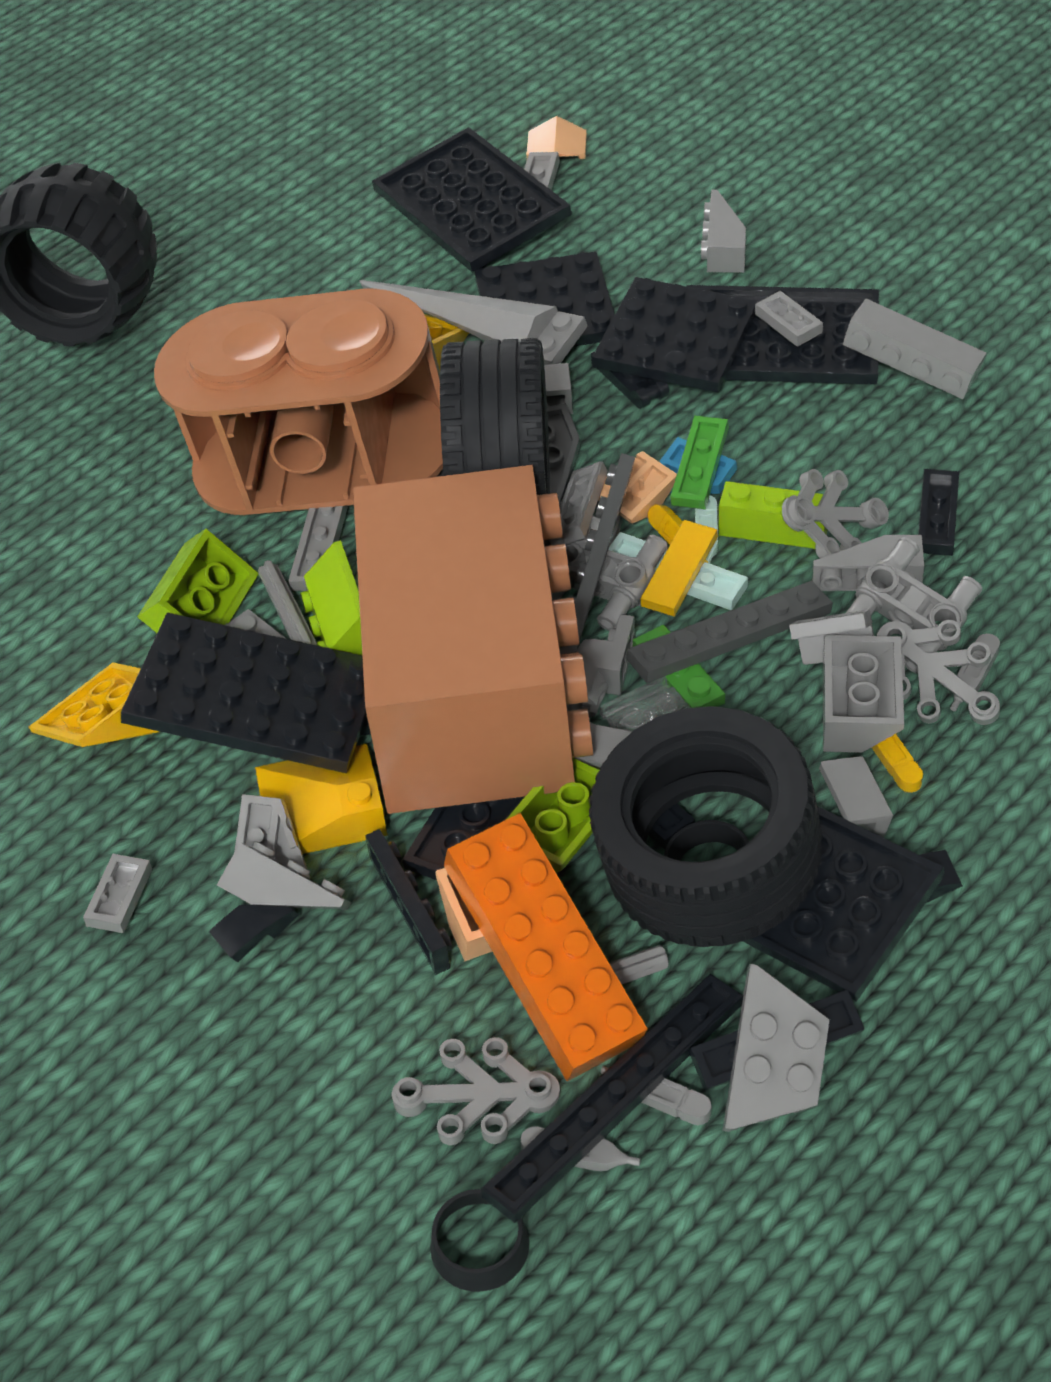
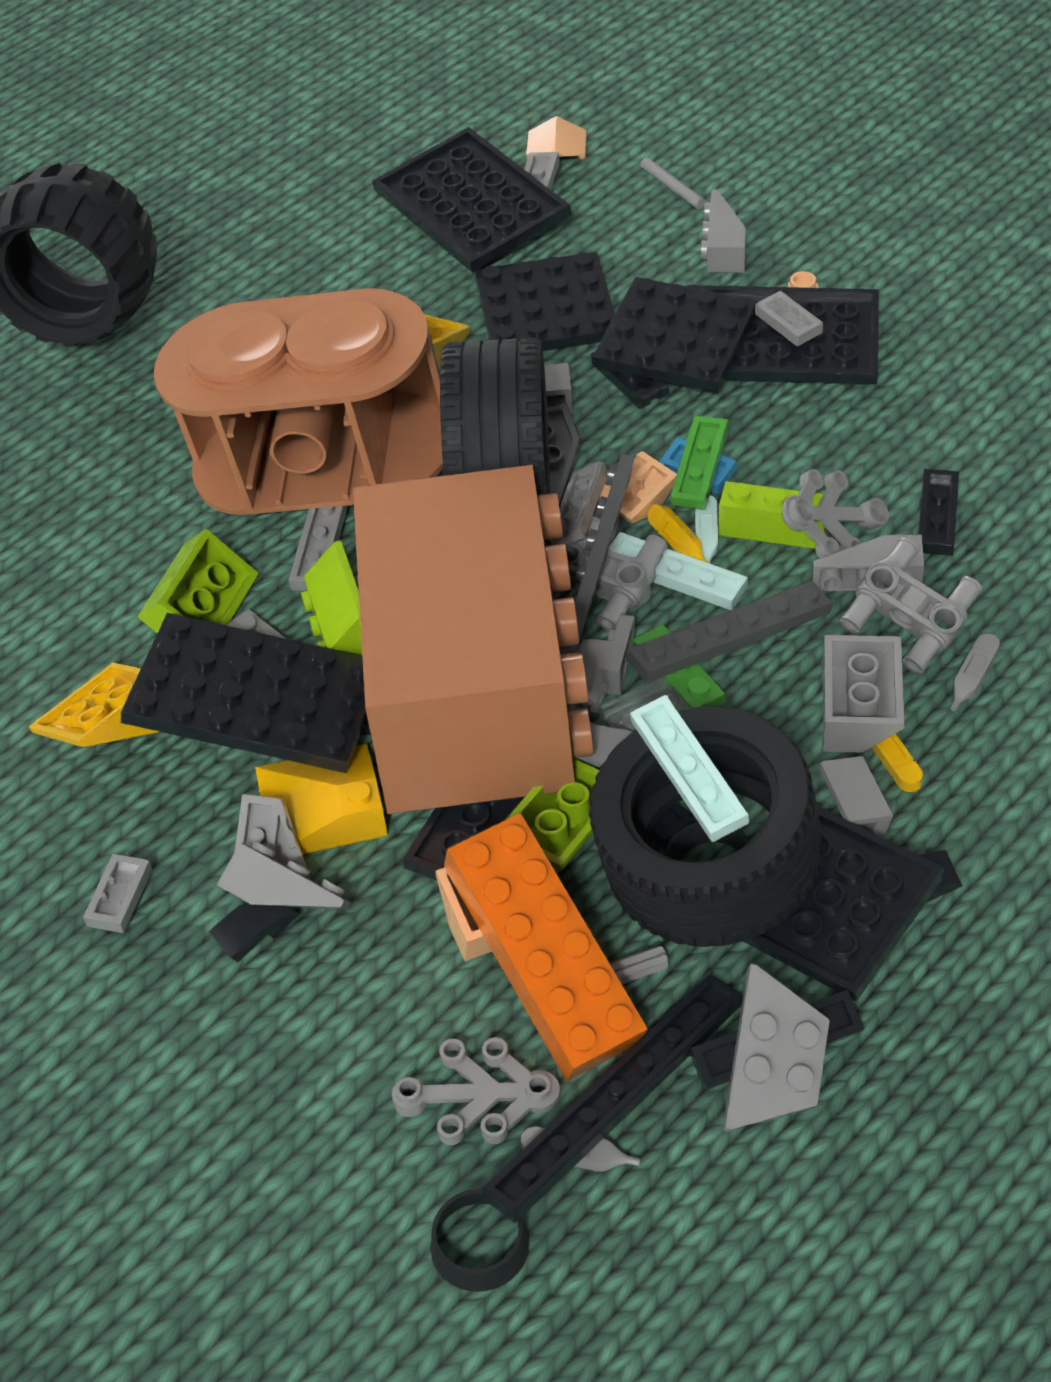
light grey axle [258,560,317,646] -> none
light grey plate [359,280,588,365] -> none
black plate [365,829,453,975] -> none
light grey piece [601,1066,712,1125] -> none
yellow tile [640,520,718,617] -> none
light grey panel [789,609,874,665] -> none
light grey brick [842,299,986,399] -> none
light grey plant [877,620,1000,725] -> none
none -> light aqua plate [630,695,749,842]
none -> light grey bar [640,157,706,210]
none -> light nougat plate [788,271,819,288]

